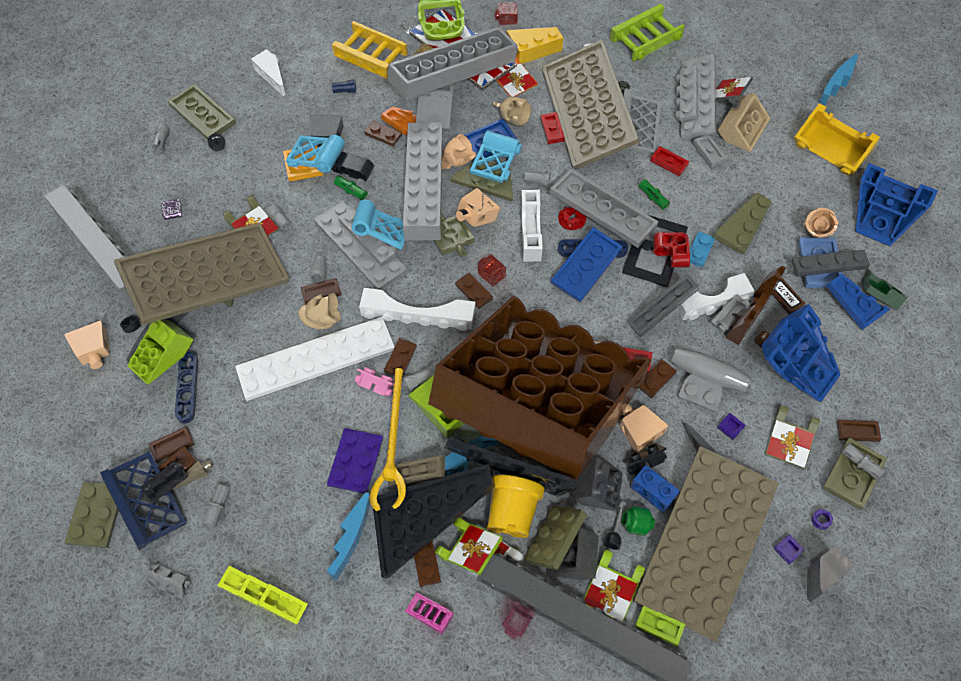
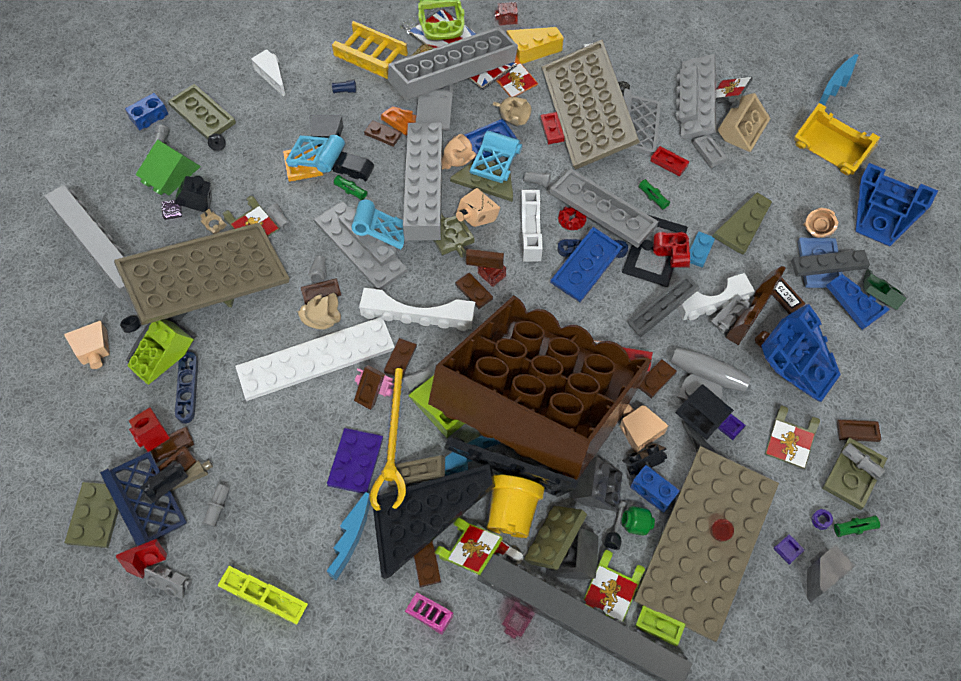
lime fence [610,4,685,62] -> none
none -> red slope [116,539,167,579]
none -> blue brick [125,93,169,131]
none -> red brick [128,407,170,452]
none -> bright green slope [135,139,201,195]
none -> black torso [174,176,212,212]
none -> tan piece [200,209,227,234]
none -> reddish brown plate [354,365,385,410]
none -> reddish brown tile [466,249,504,269]
none -> black slope [675,384,734,440]
none -> clear red tile [710,519,734,542]
none -> green pin [834,515,880,537]

